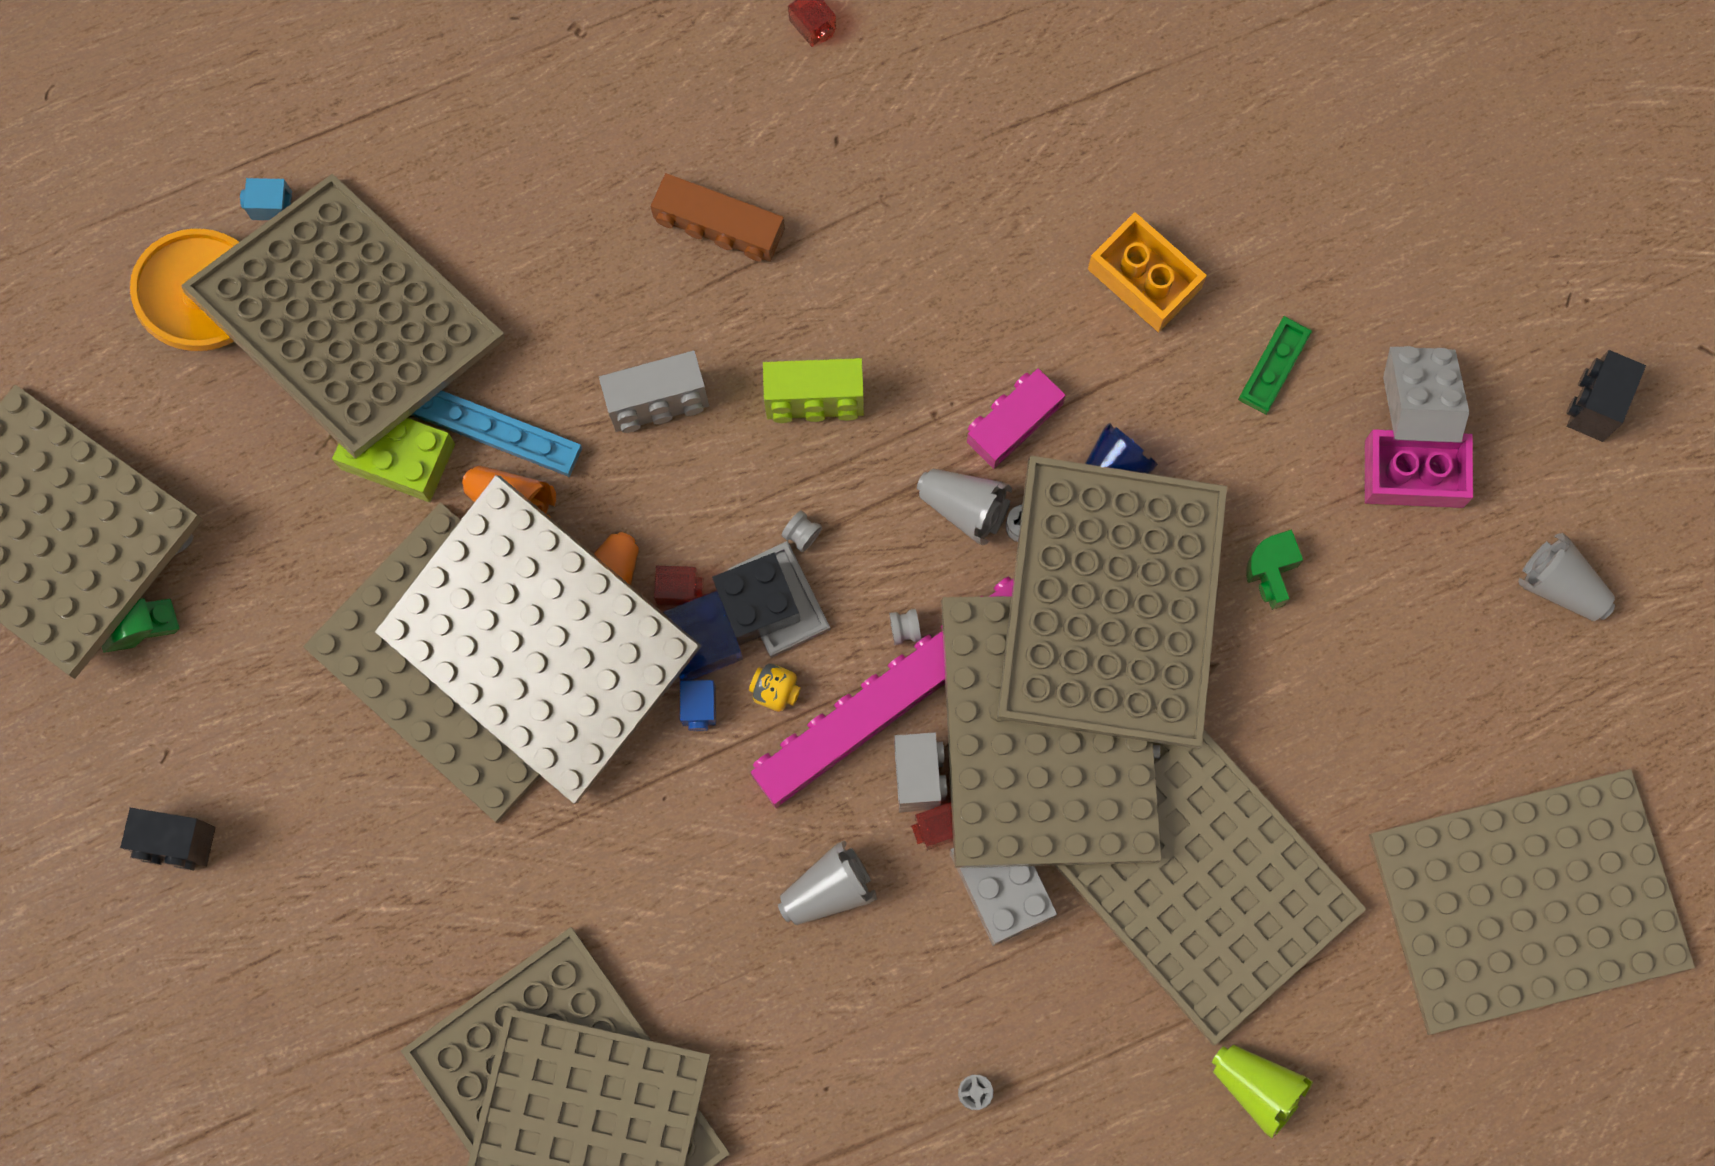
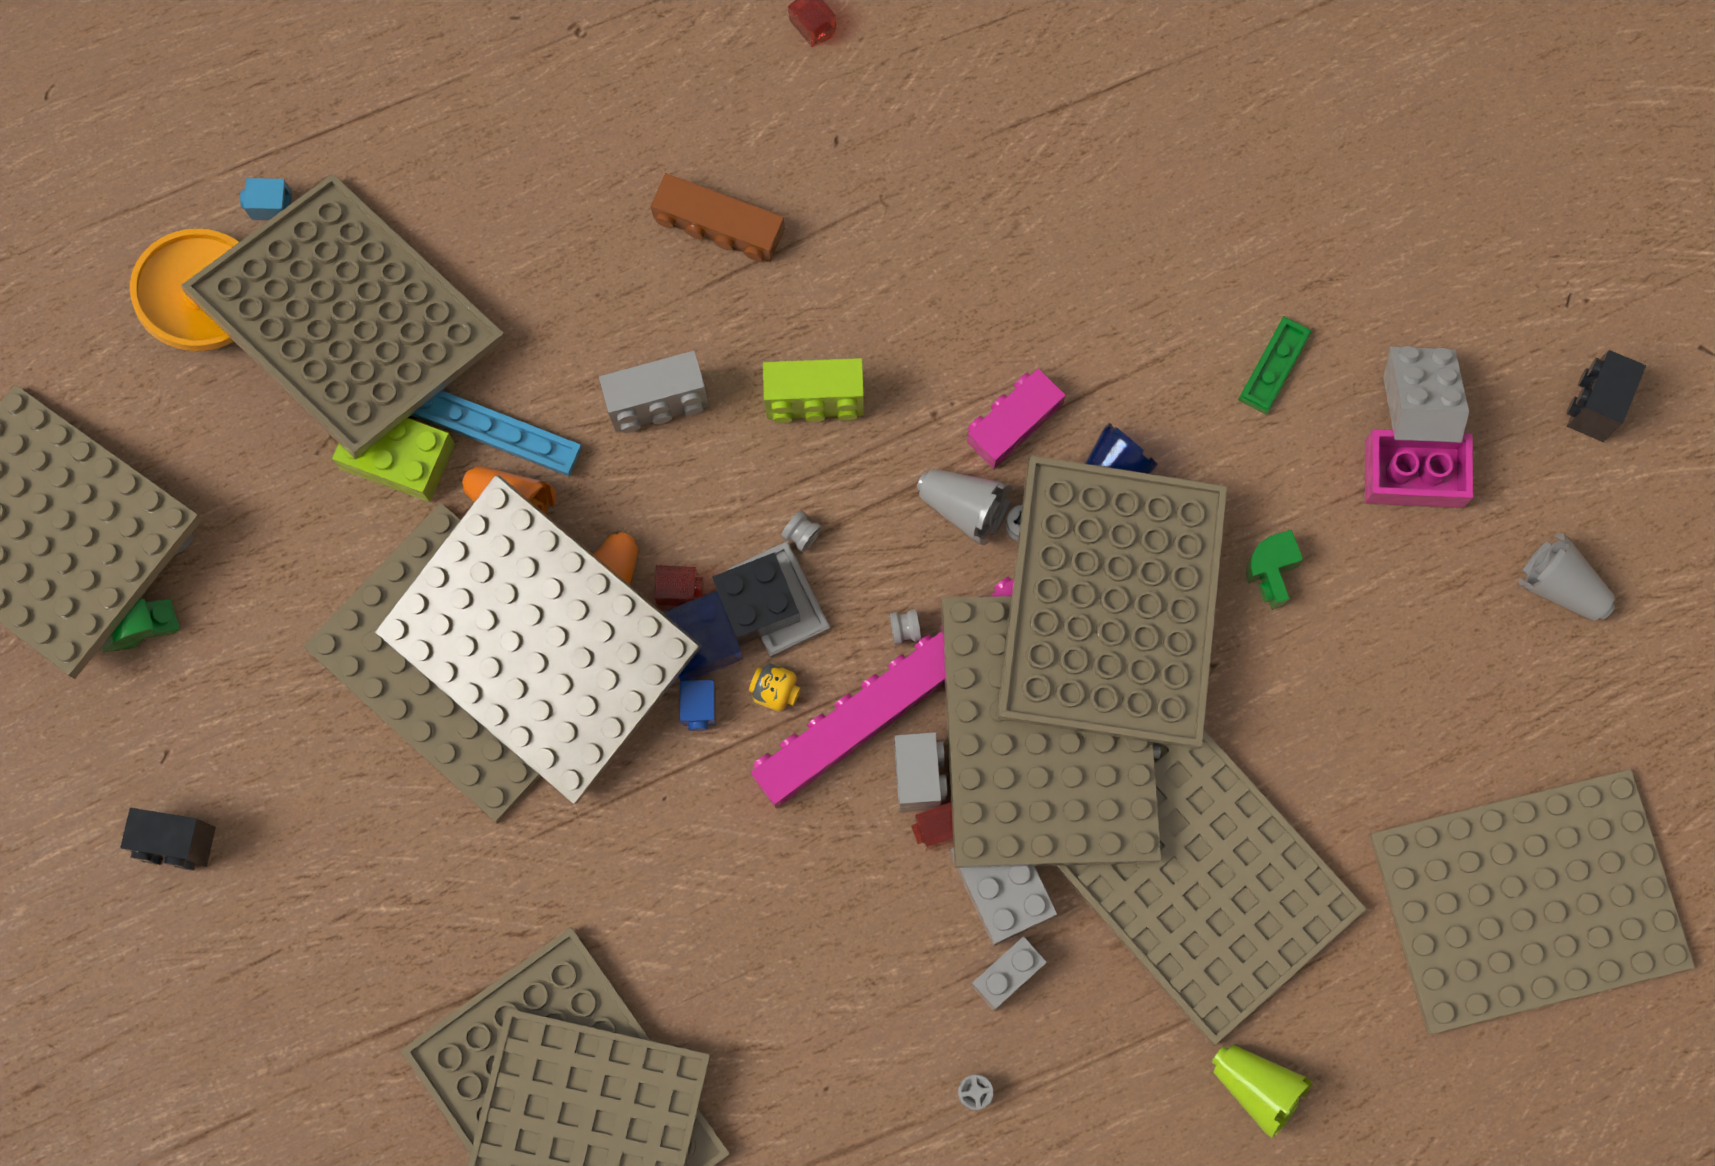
light grey cone [778,840,877,925] -> none
light orange brick [1088,212,1207,333] -> none
none -> light grey brick [971,936,1047,1011]

